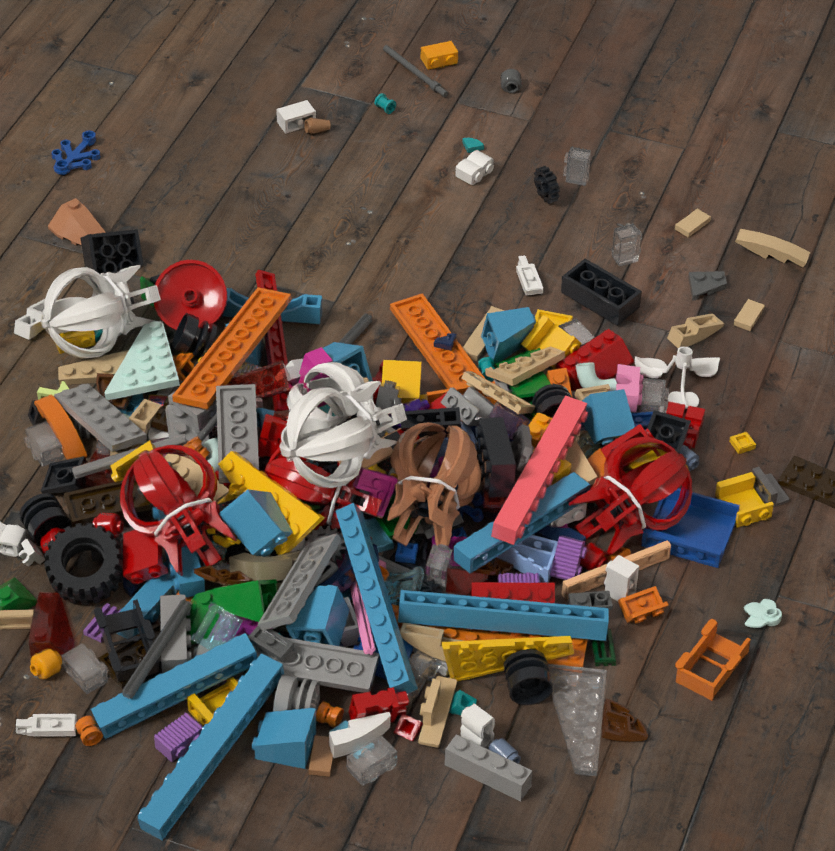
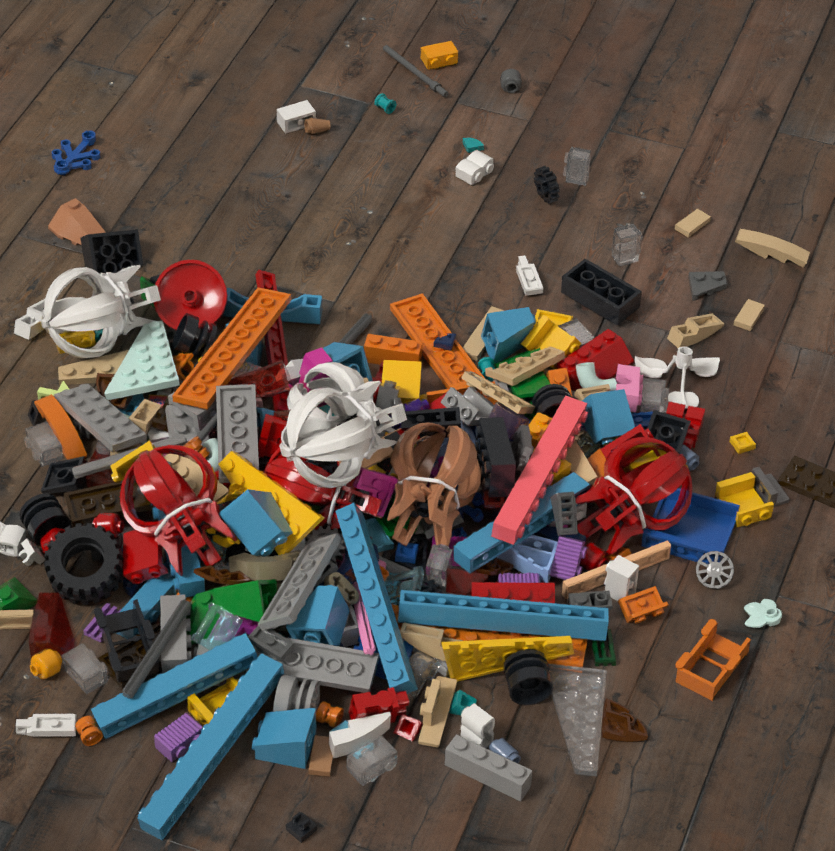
none -> black tile [286,812,317,843]
none -> dark tan beam [324,572,359,606]
none -> orange brick [364,334,423,365]
none -> dark grey slope [550,492,578,536]
none -> light grey wheel [696,551,734,589]

